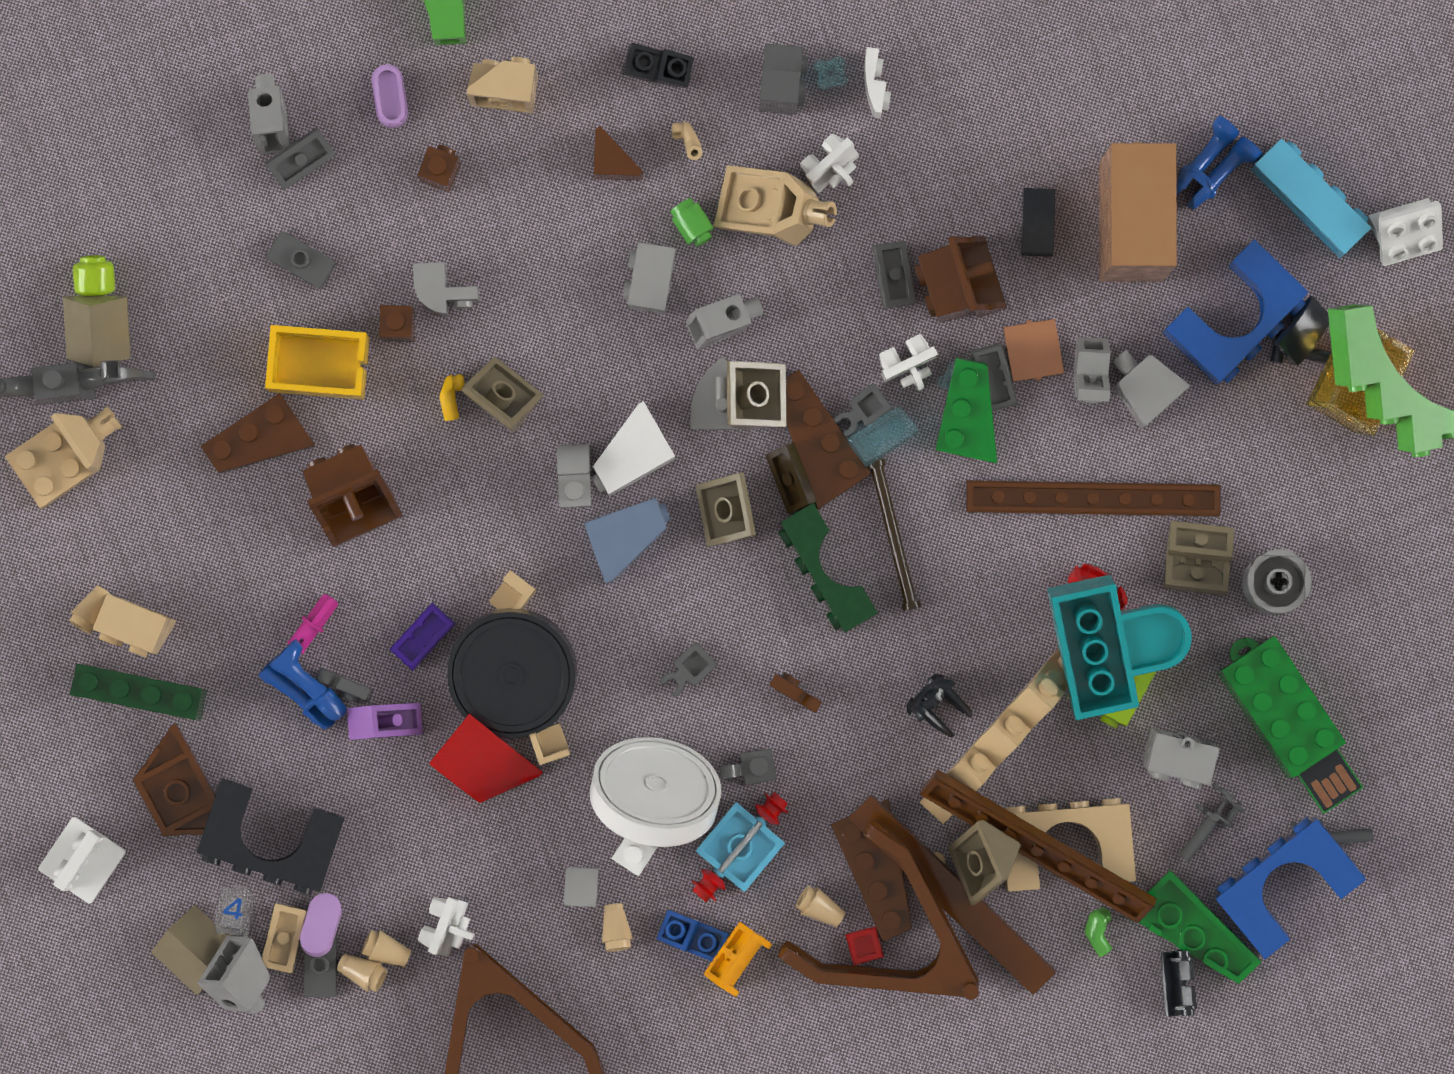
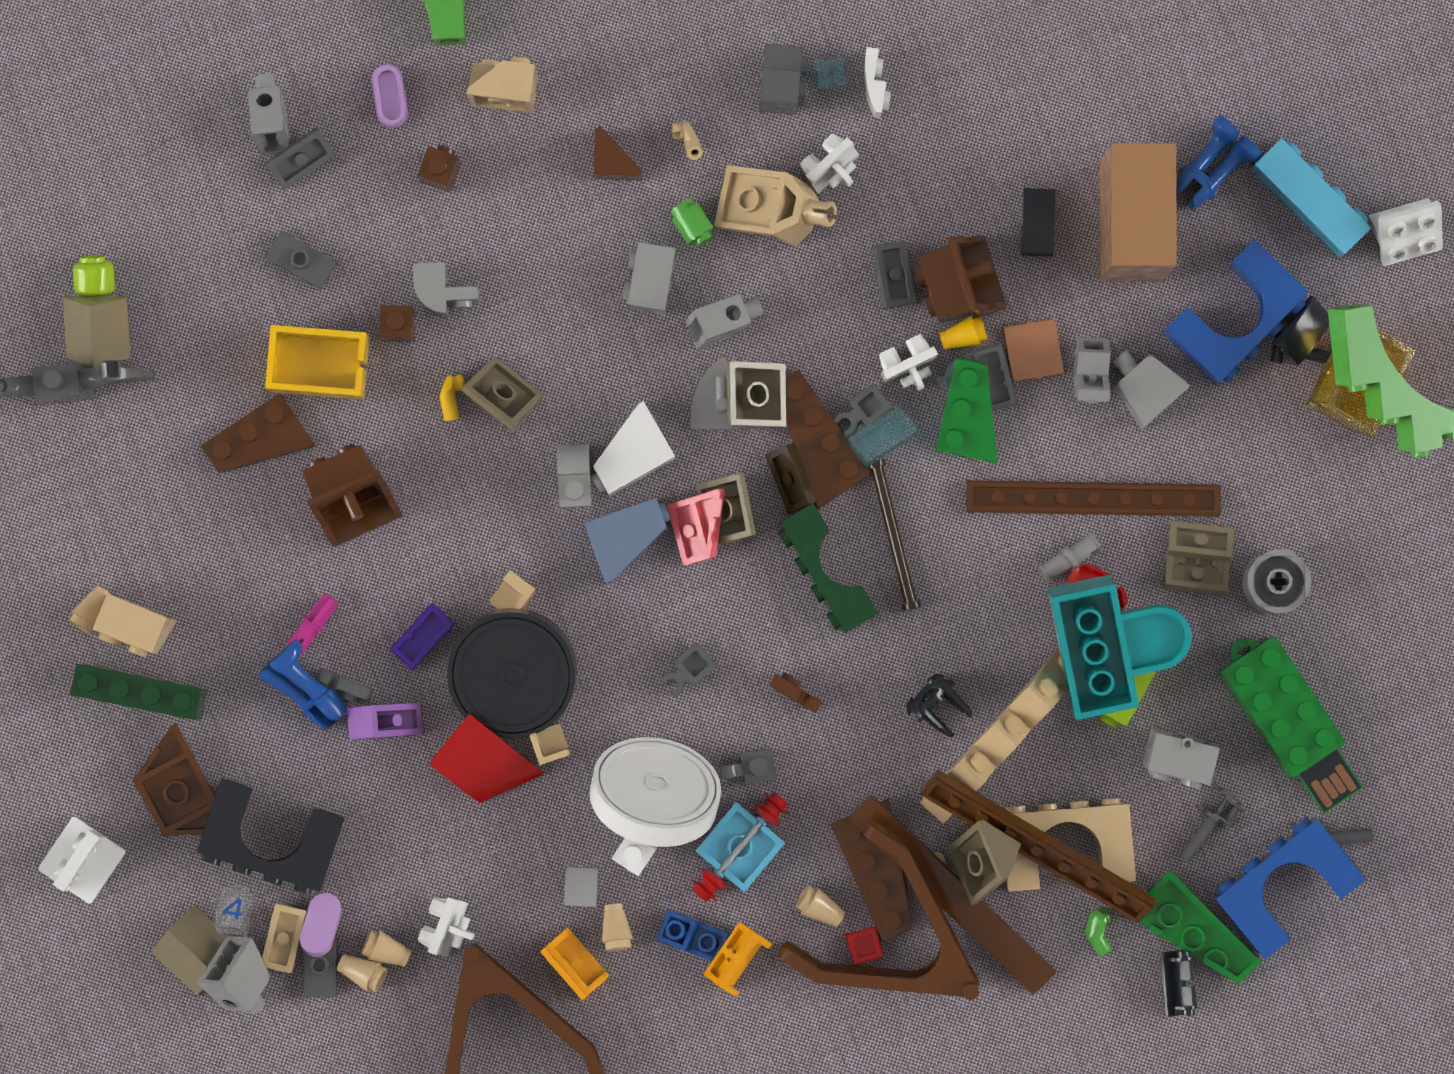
tan plate [5,406,122,509] -> none
black slope [622,43,694,88] -> none
none -> light orange hinge [540,927,610,1000]
none -> coral wing [667,488,725,566]
none -> yellow cone [939,315,988,350]
none -> light grey pin [1038,533,1102,584]

